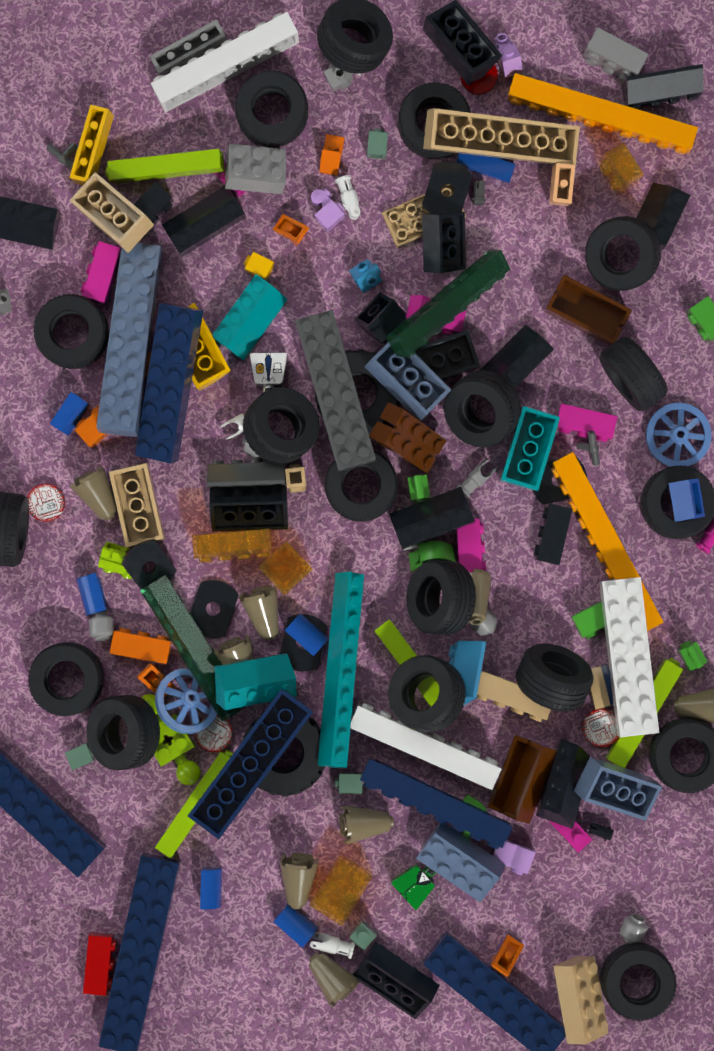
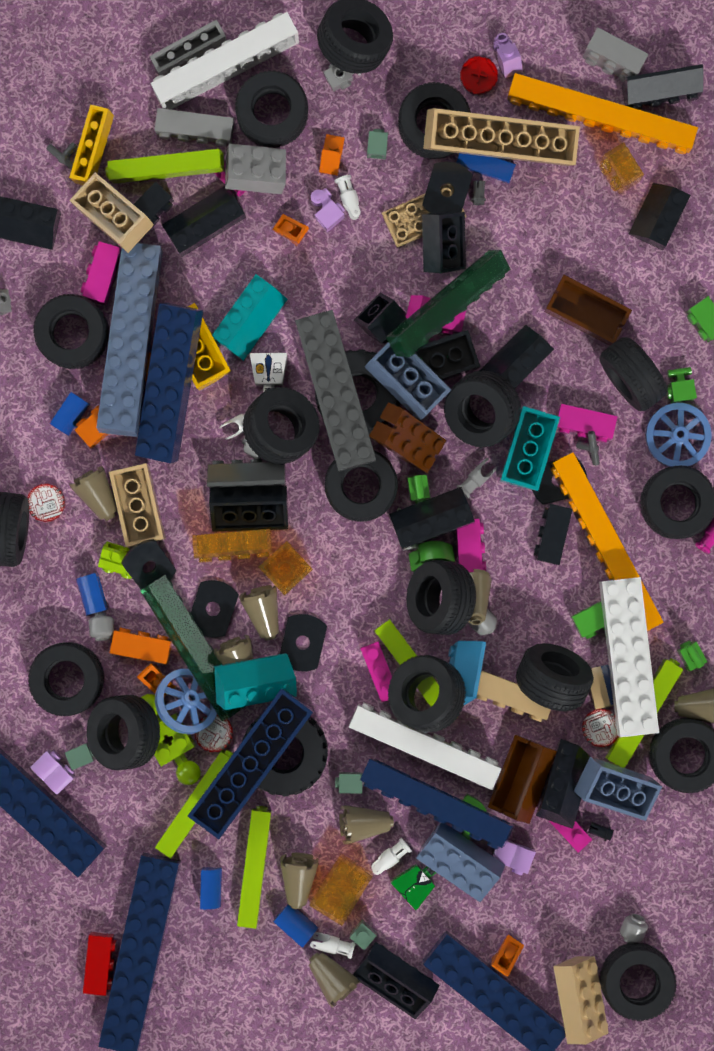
yellow brick [244,252,275,281] -> none
tan brick [285,464,307,493] -> none
blue brick [285,613,329,656] -> none
teal brick [317,571,364,768] -> none
dark azure brick [349,259,382,293] -> none
black slope [423,0,502,86] -> none
light nougat brick [549,163,575,206] -> none
black tyre [585,216,662,291] -> none
blue brick [669,478,705,522] -> none
none -> lavender brick [30,750,75,794]
none -> light grey brick [154,108,234,147]
none -> lime brick [237,806,272,929]
none -> dark pink brick [360,641,392,703]
none -> white piece [371,837,412,875]
none -> bright green brick [666,367,697,403]

